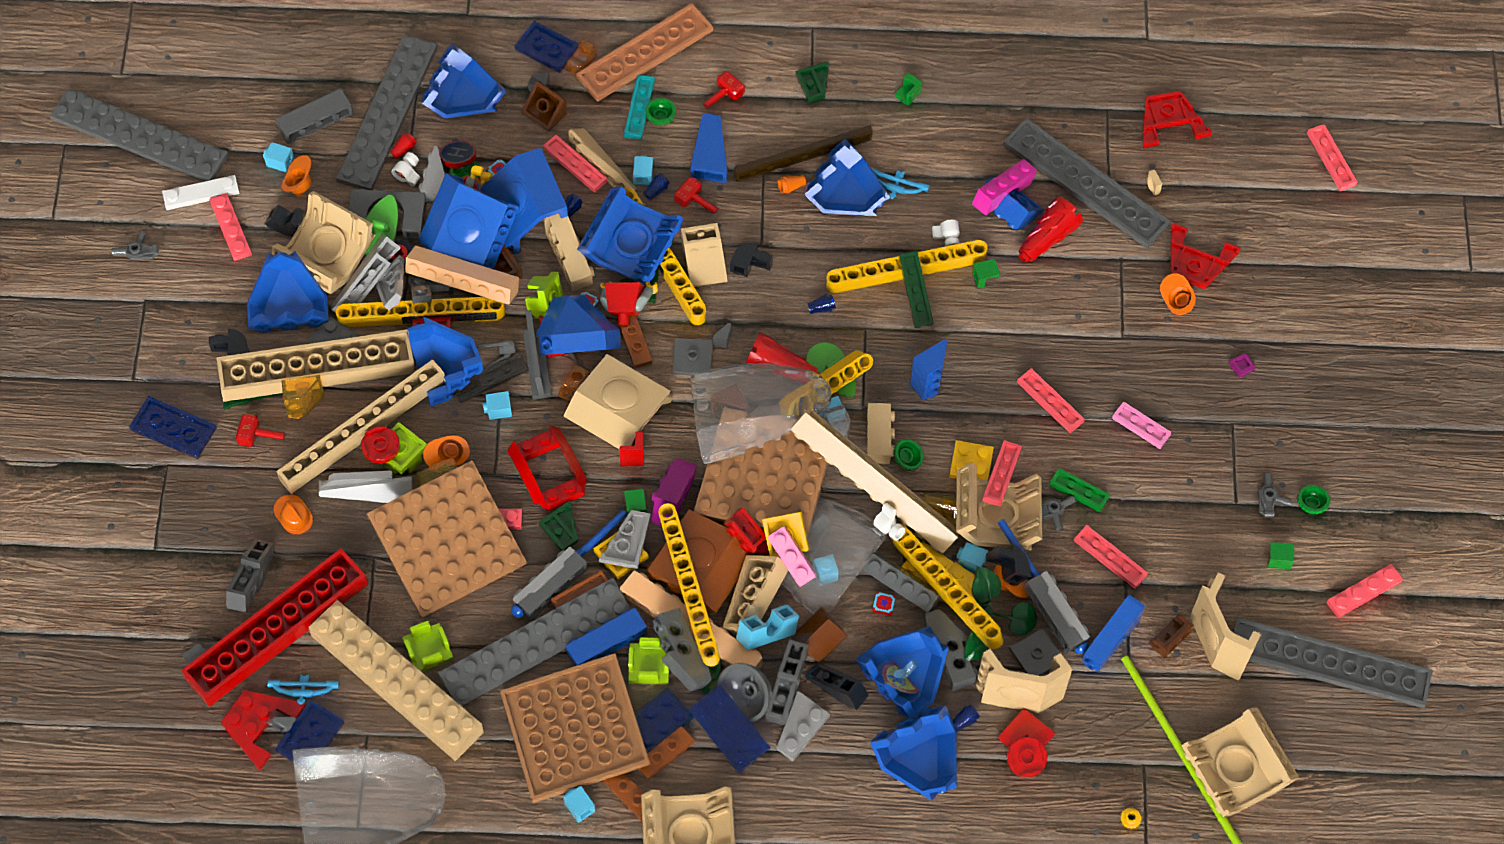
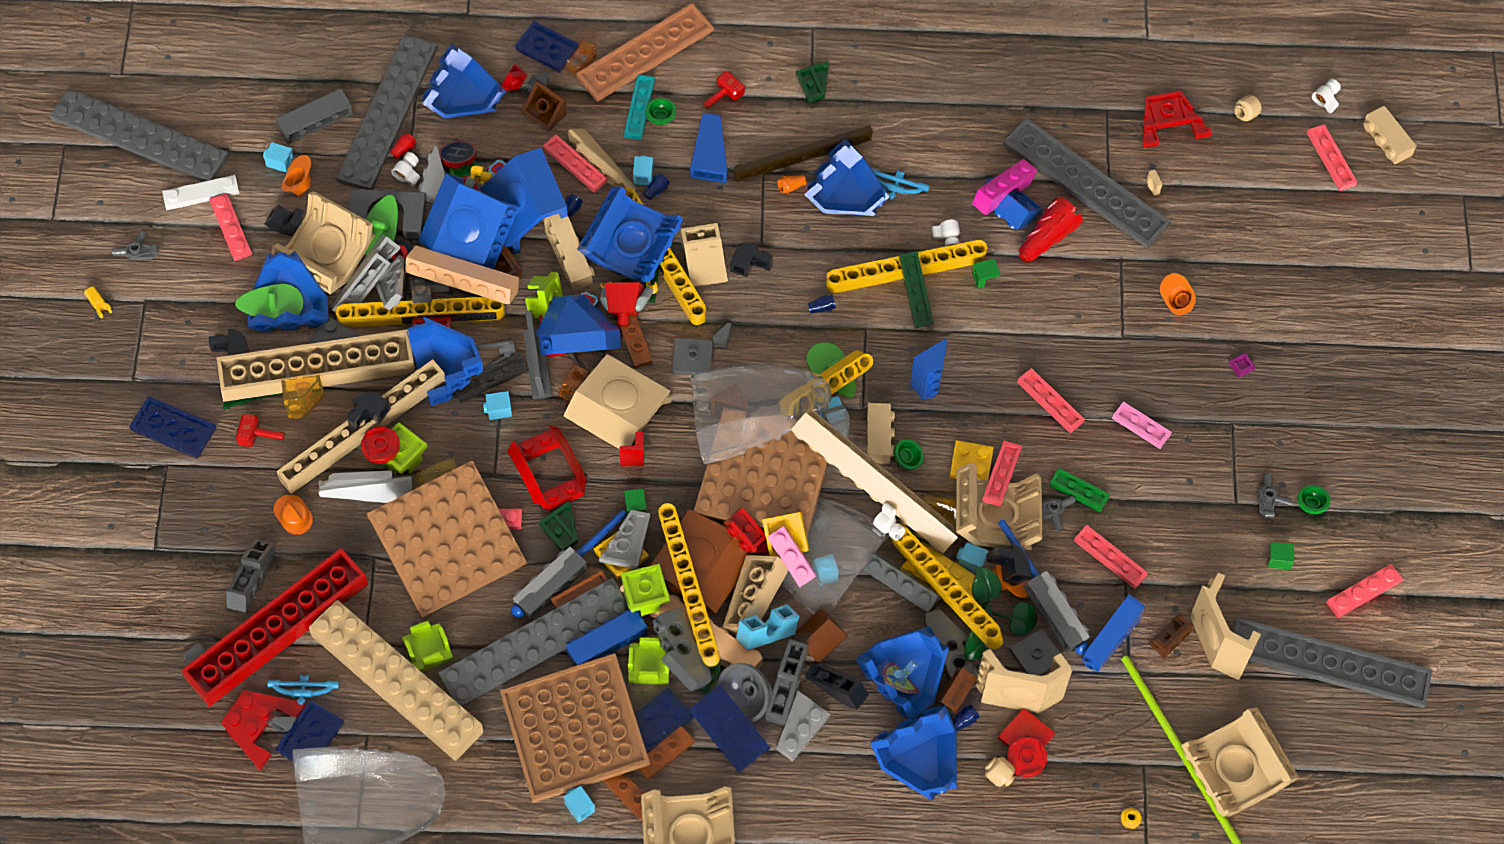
orange piece [423,435,470,470] -> none
magenta wedge [651,458,697,526] -> none
red piece [674,177,718,214] -> none
red cone [744,332,820,383] -> none
red tile [872,592,896,616] -> none
green panel [895,73,923,106] -> none
red wing [1170,223,1241,289] -> none
none -> yellow bar [84,286,112,318]
none -> bright green shield [235,284,303,319]
none -> black brick [347,392,391,431]
none -> red bracket [501,64,527,91]
none -> lime panel [621,564,670,616]
none -> reddish brown hinge [937,667,978,713]
none -> tan head [985,756,1015,787]
none -> tan head [1234,95,1262,121]
none -> white piece [1312,79,1341,113]
none -> tan brick [1363,106,1416,165]

